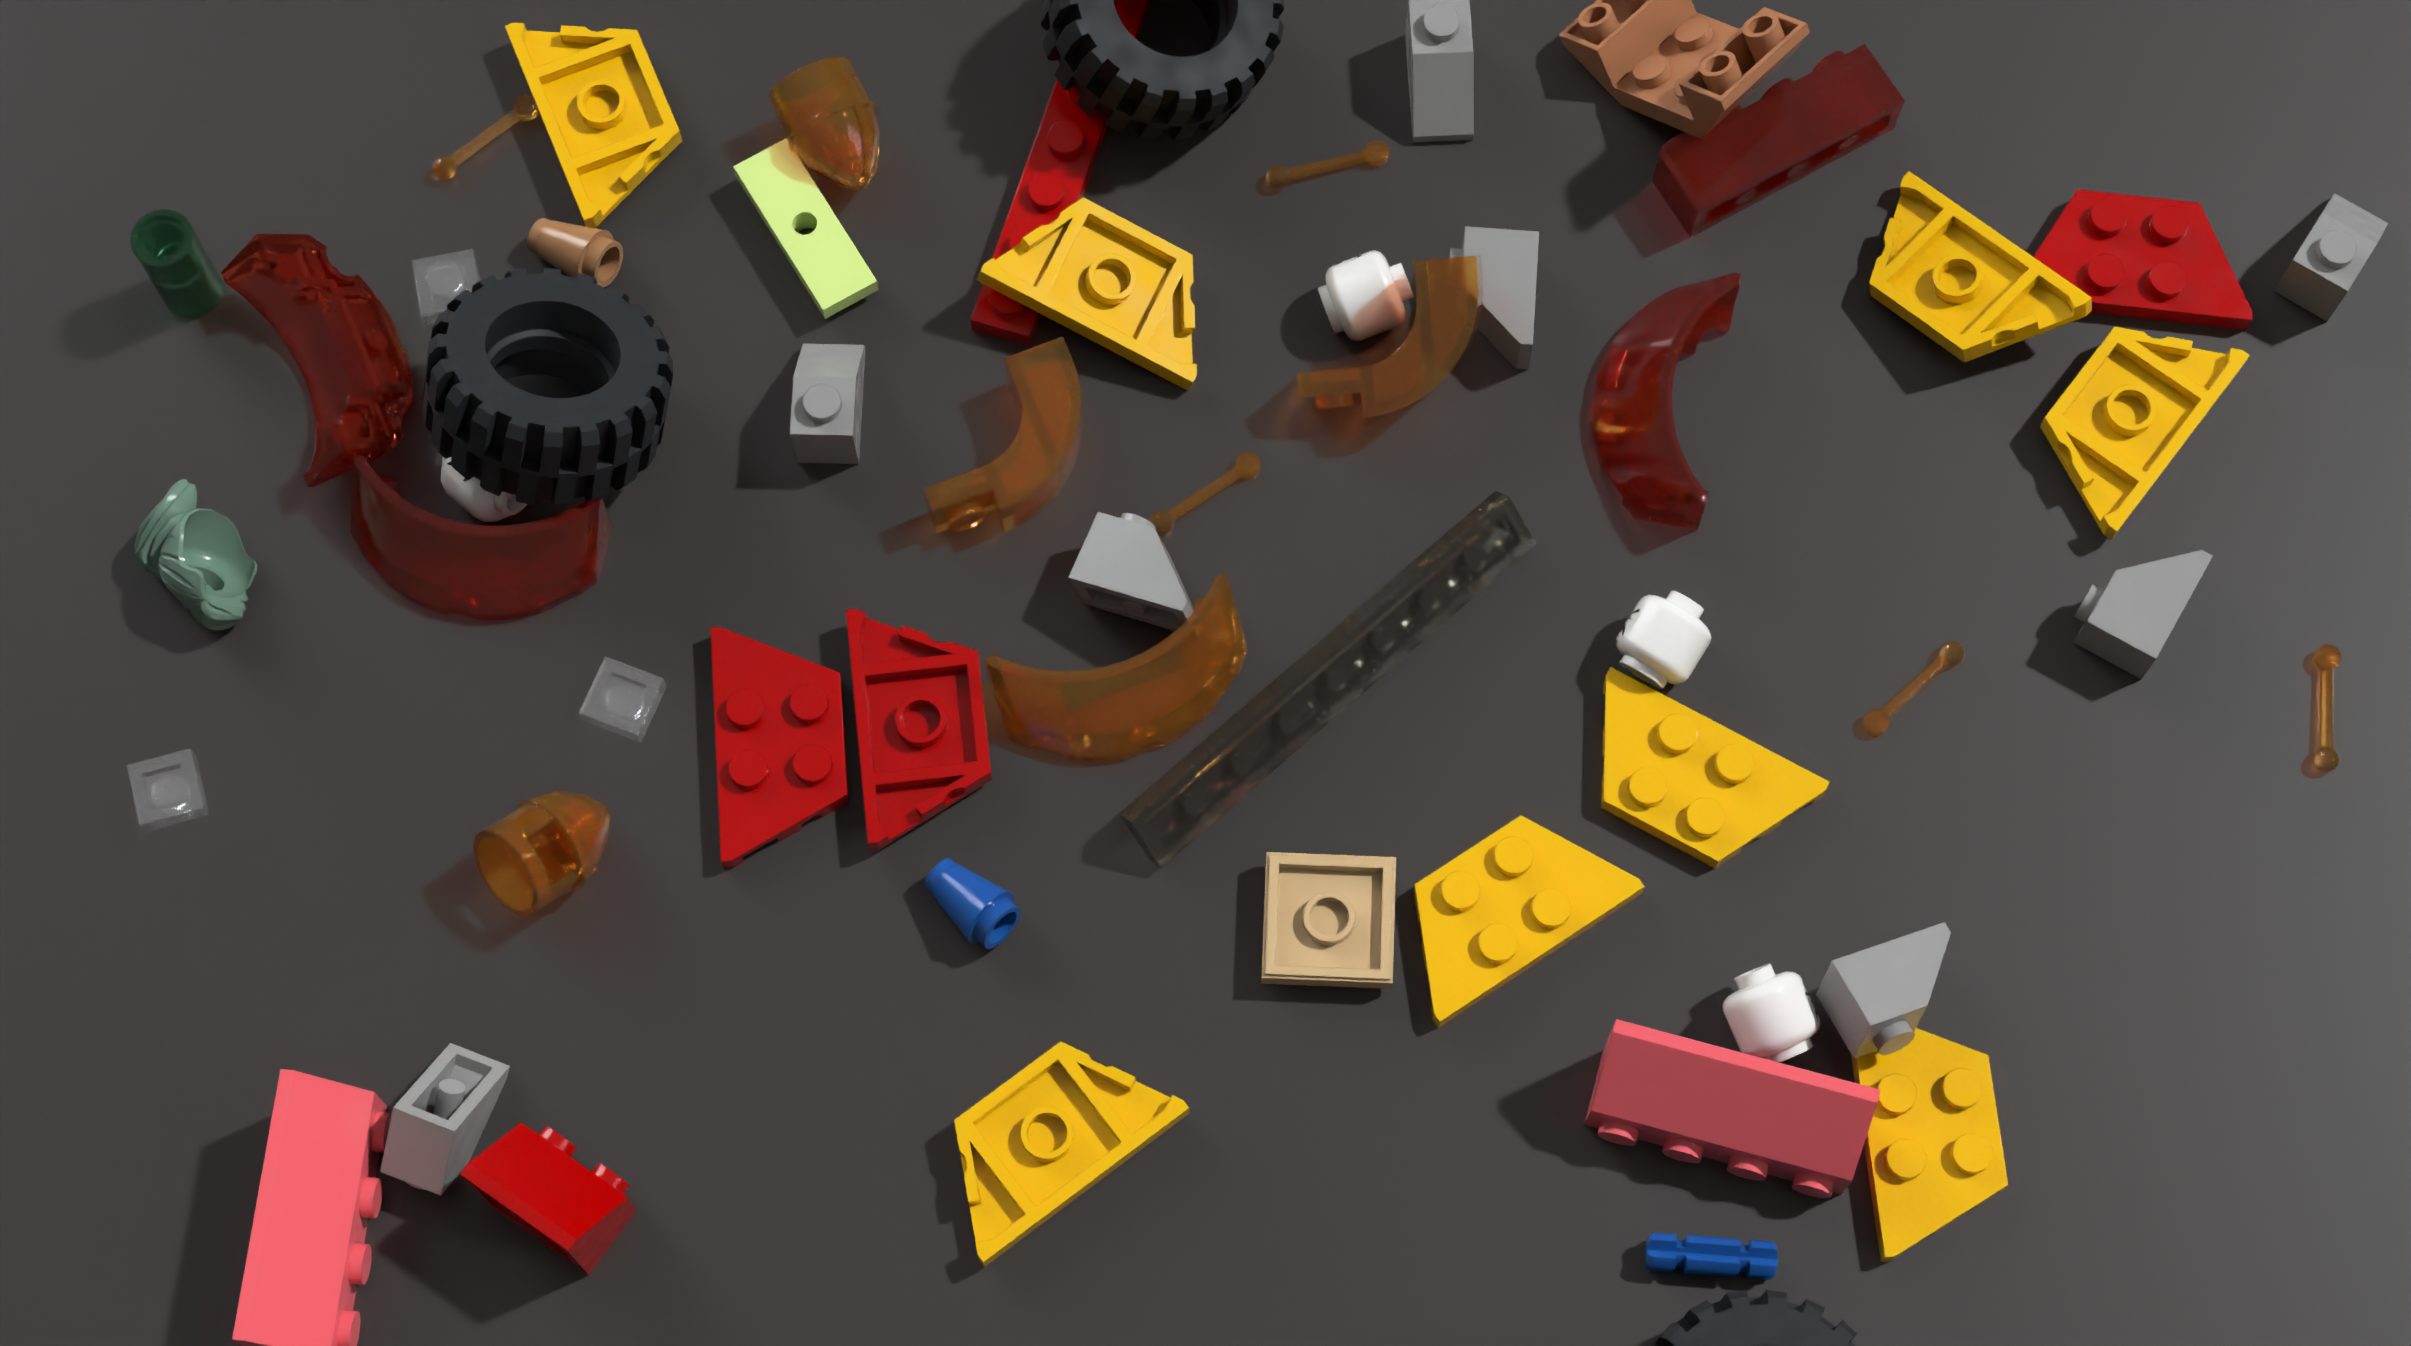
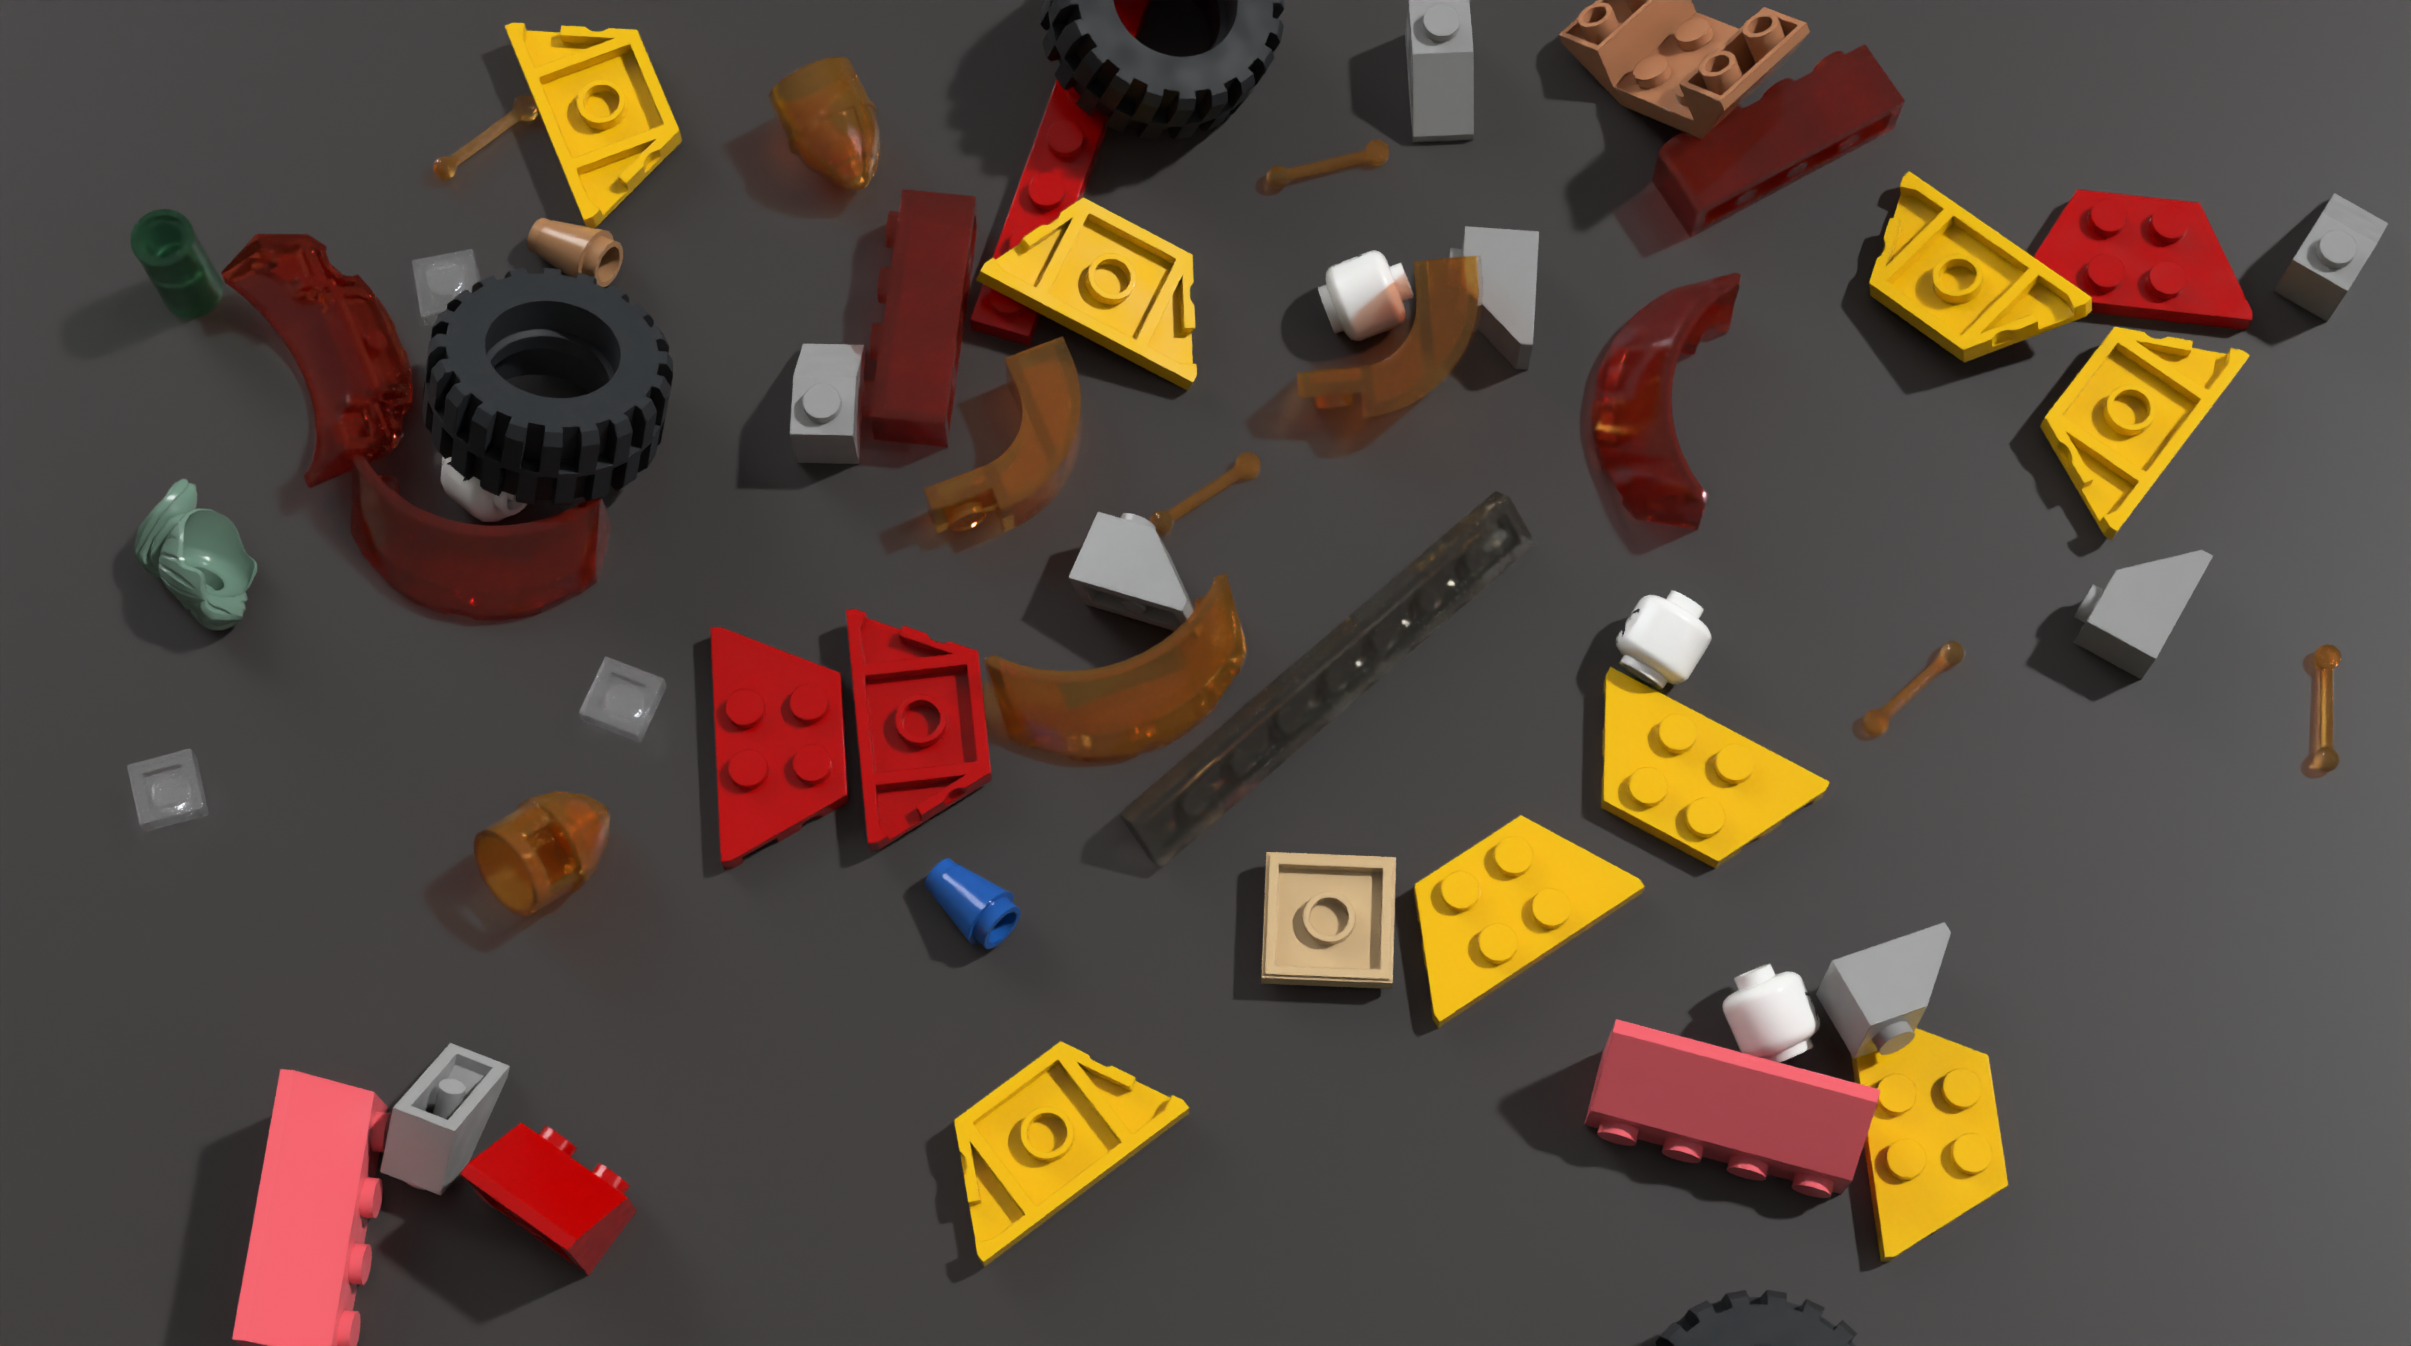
yellowish green tile [733,138,879,319] -> none
blue axle [1645,1232,1778,1280] -> none
none -> clear red brick [861,189,979,447]

